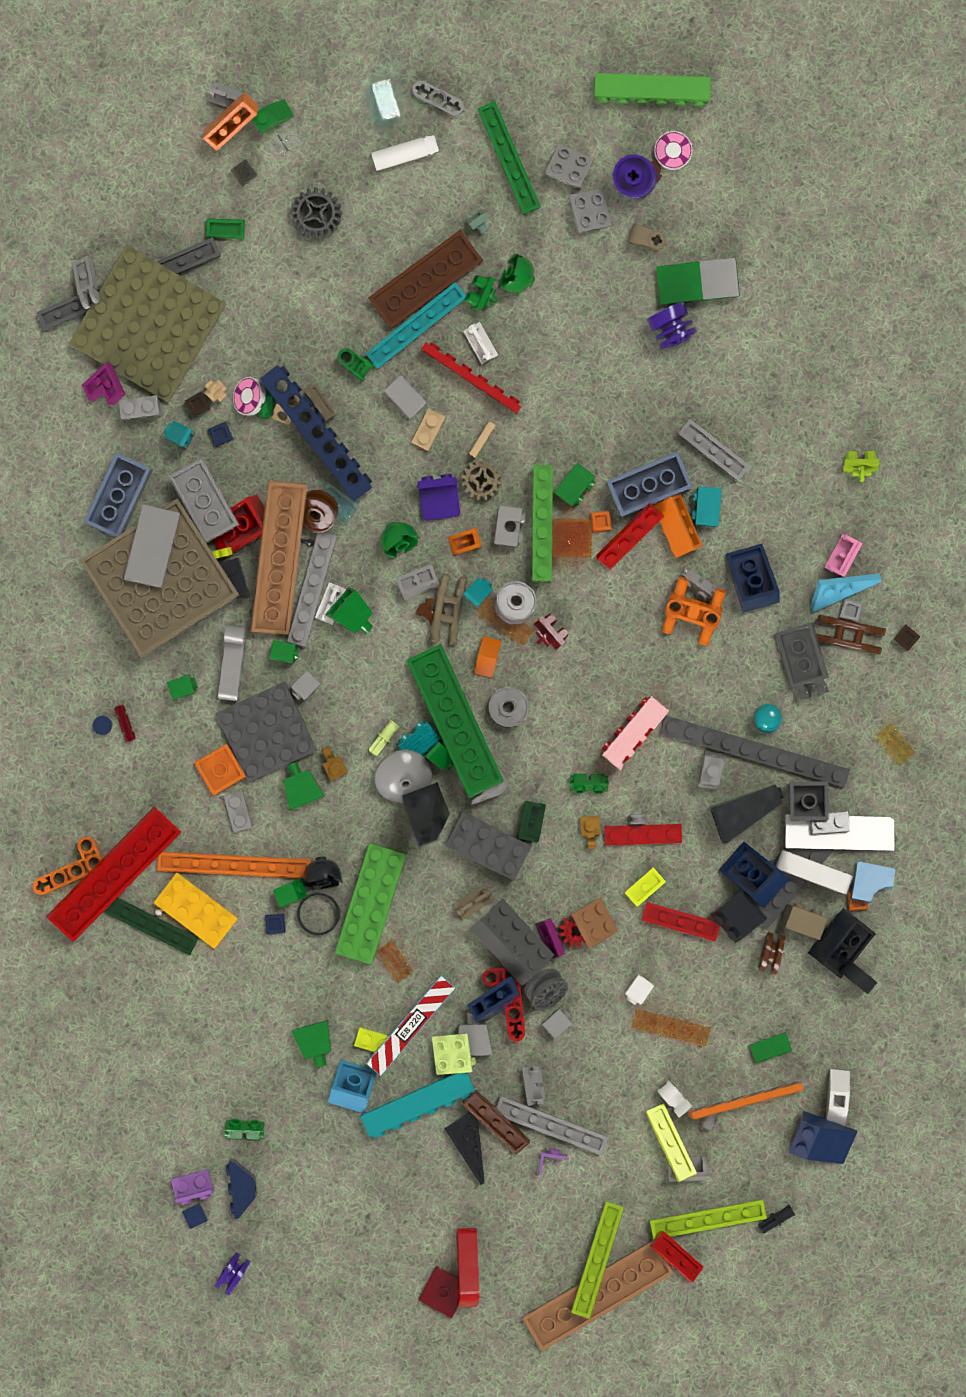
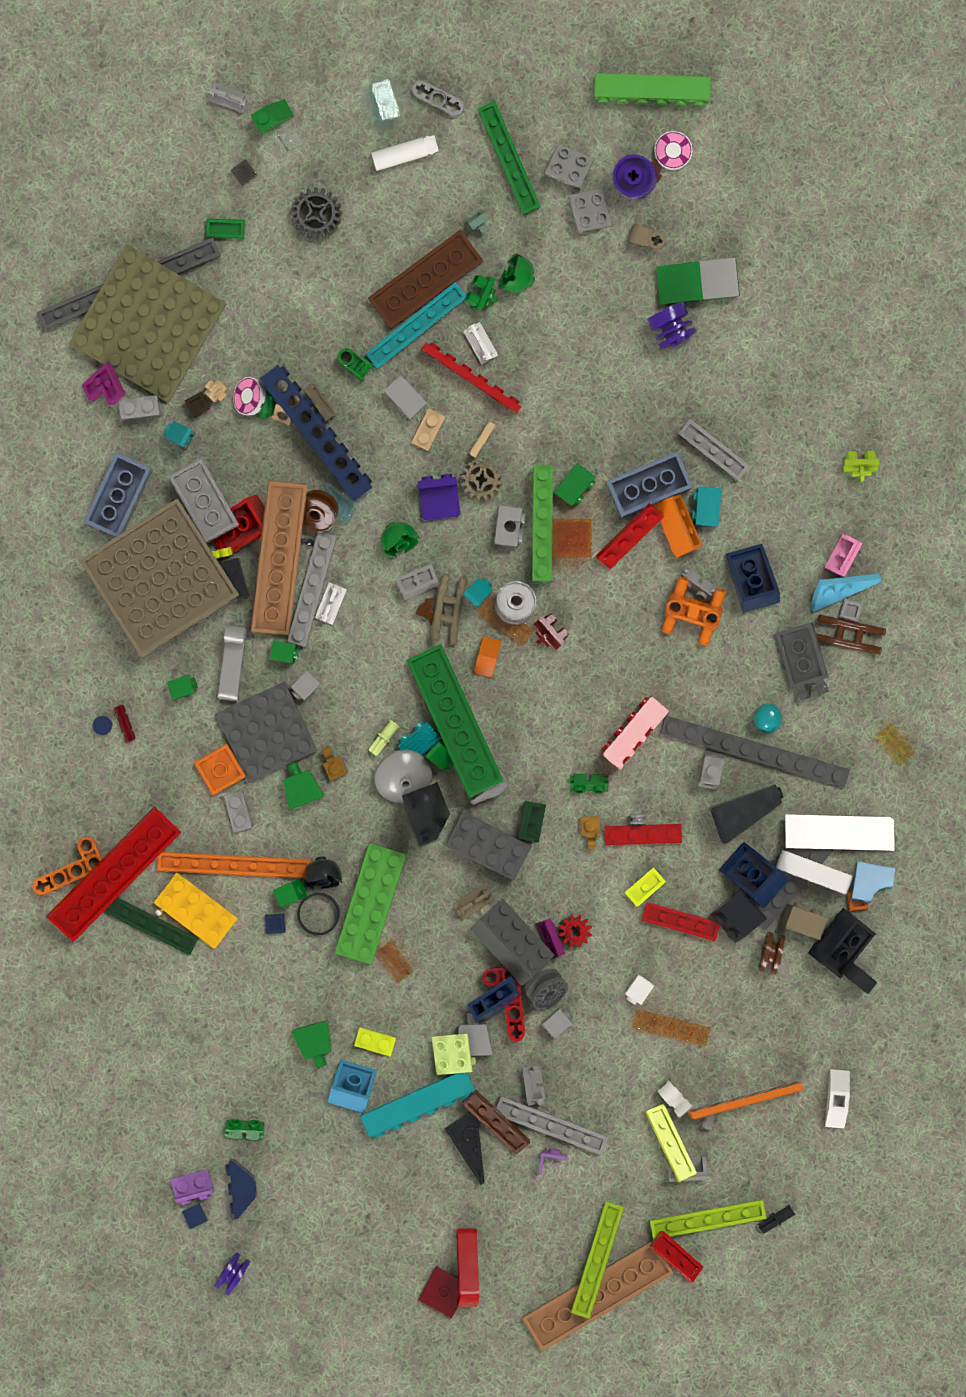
light grey hinge [72,255,100,309] -> none
light grey tile [124,505,181,588] -> none
orange brick [203,92,258,151] -> none
dark blue tile [208,421,233,447] -> none
green torso [325,587,373,634] -> none
tile [366,975,455,1076] -> none
orange slope [448,528,482,556] -> none
light grey wheel [488,687,529,727] -> none
medium nougat plate [571,897,618,948] -> none
orange tile [591,511,612,532] -> none
green tile [749,1032,792,1063] -> none
dark grey slope [788,782,829,821] -> none
dark blue slope [789,1111,857,1164] -> none
plate [809,812,850,835] -> none
dark brown plate [893,624,921,651] -> none

